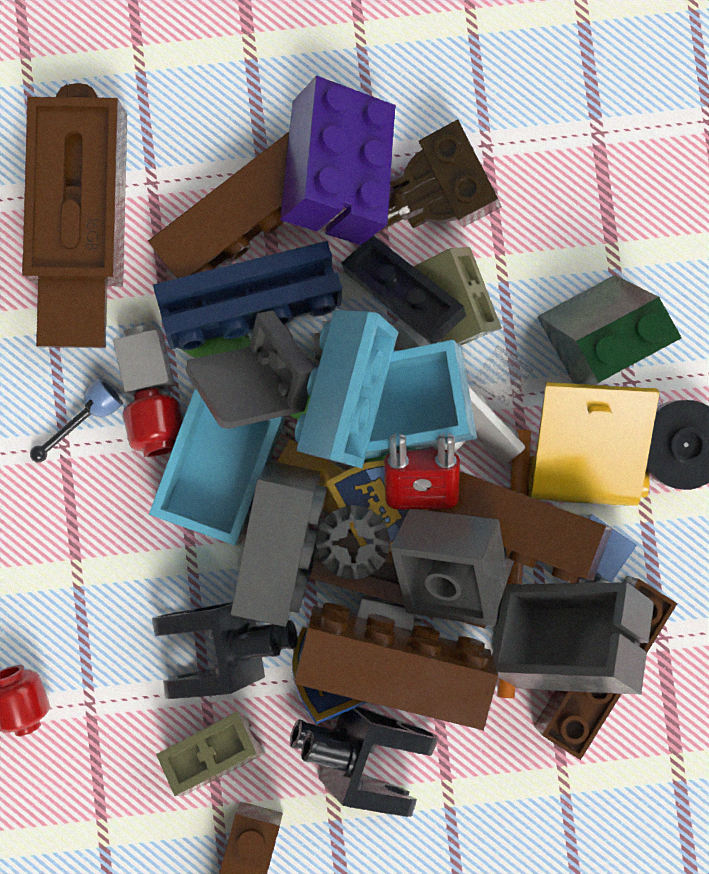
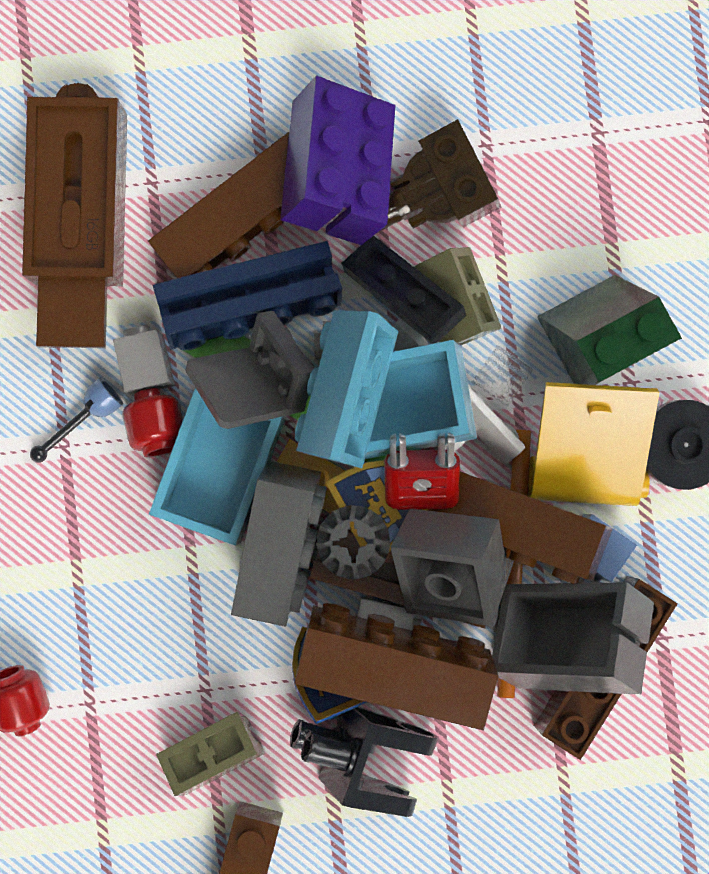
black piece [152,602,298,699] -> none

